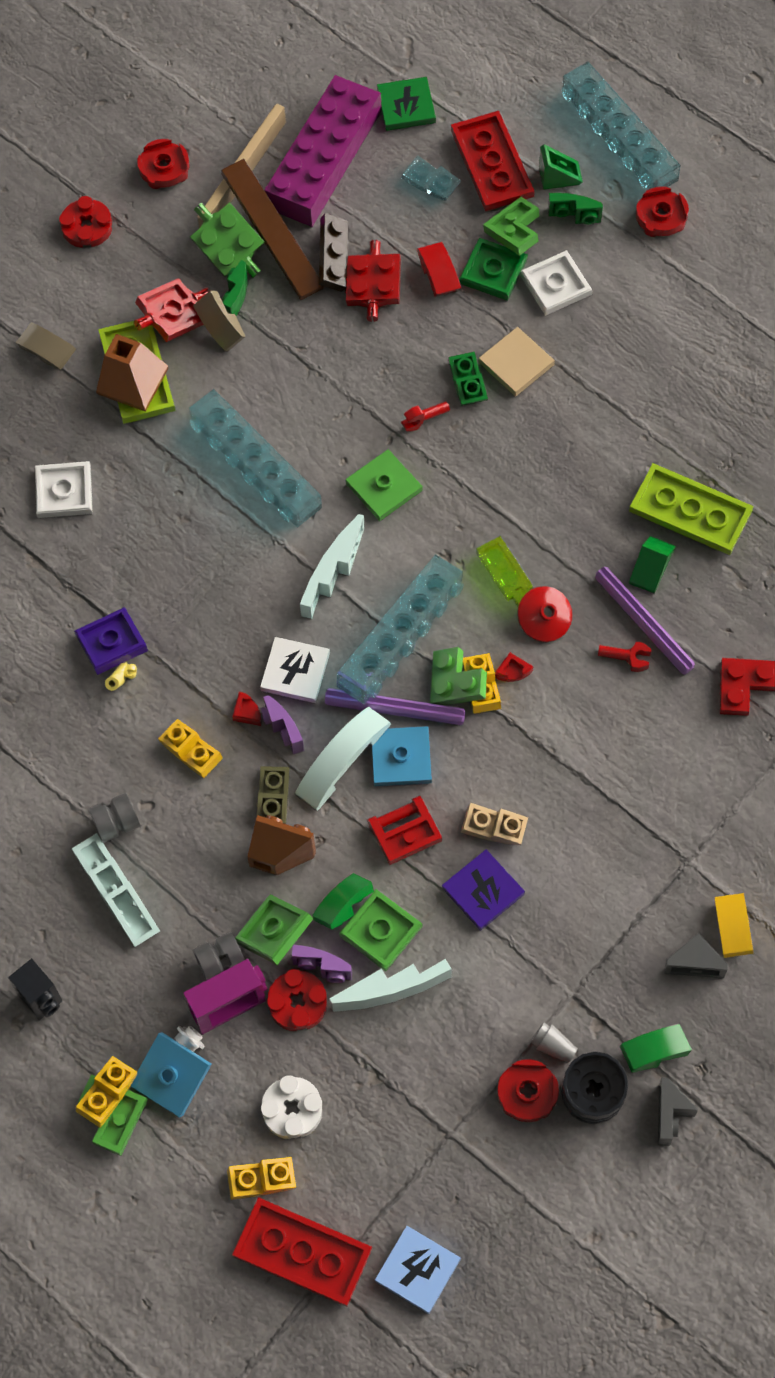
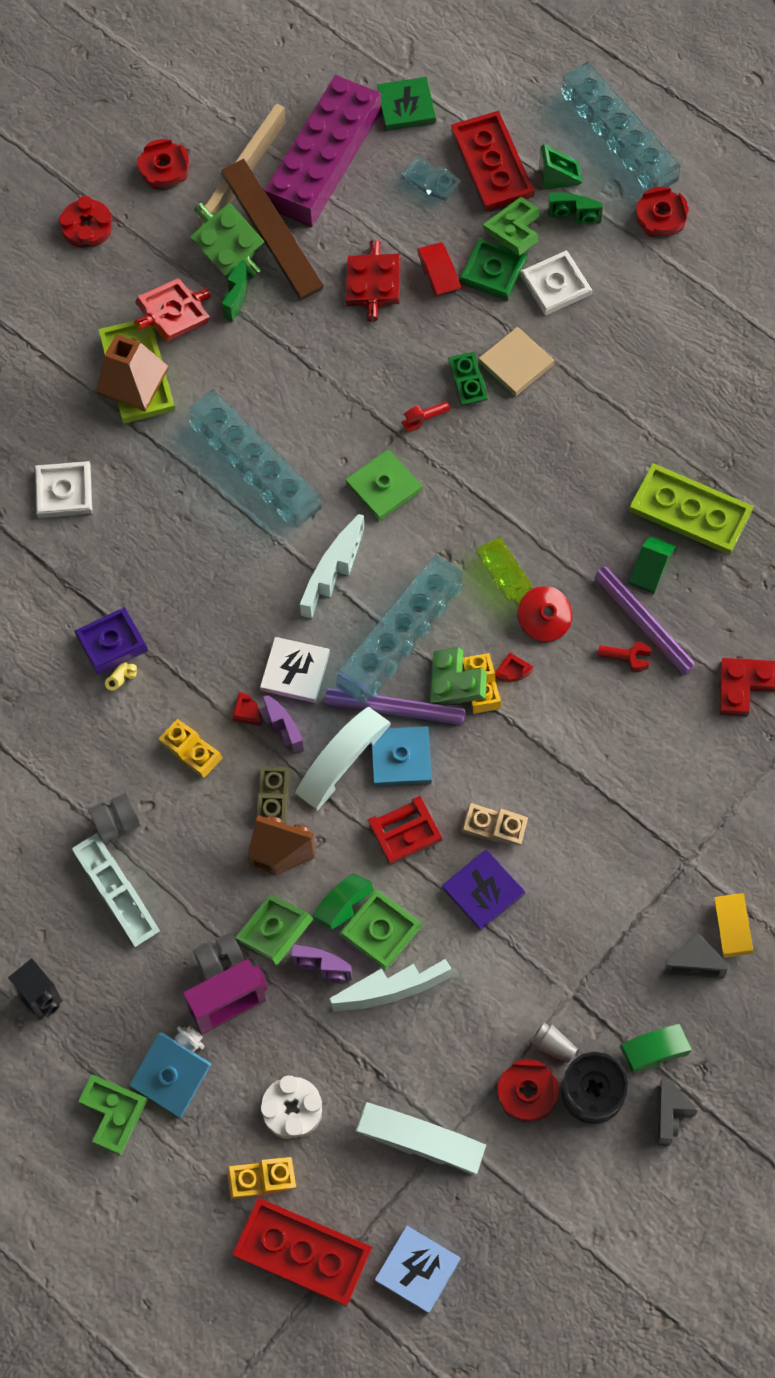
dark tan slope [16,322,76,370] -> none
yellow slope [76,1056,137,1128] -> none
dark tan slope [193,291,246,351] -> none
red plate [267,969,327,1031] -> none
plate [319,213,348,292] -> none
none -> light aqua slope [355,1102,486,1175]

